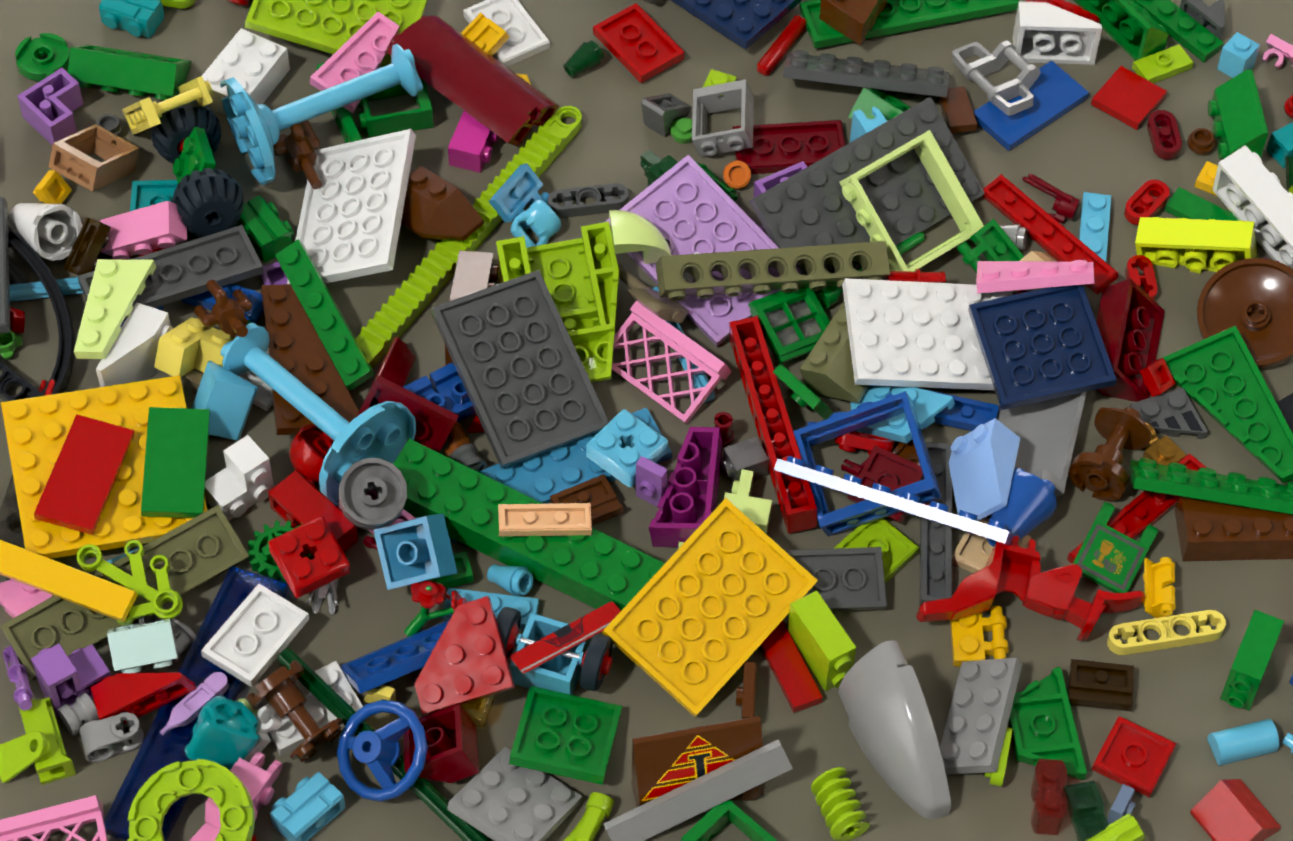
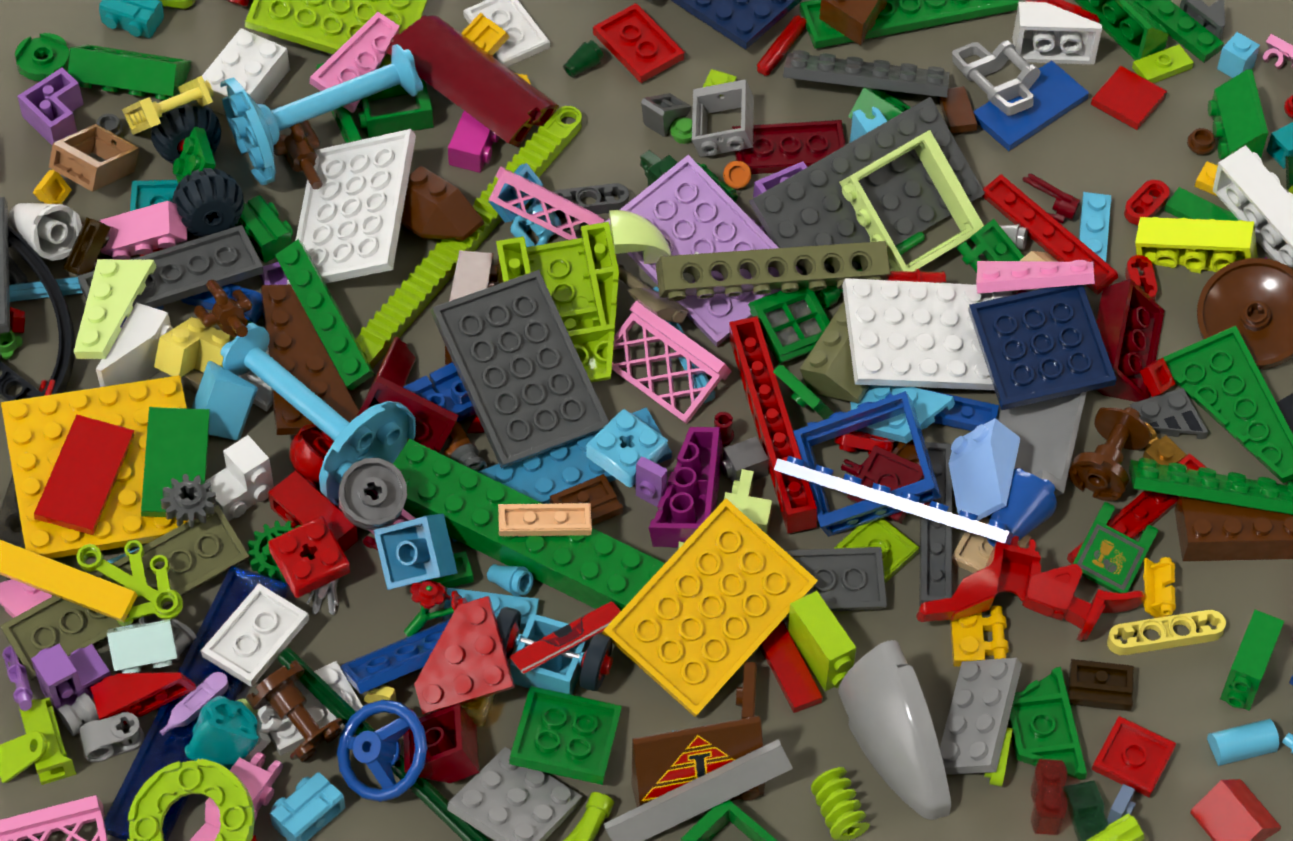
dark red plate [1147,110,1182,159] -> none
none -> dark grey gear [161,474,216,528]
none -> bright pink fence [489,166,604,240]

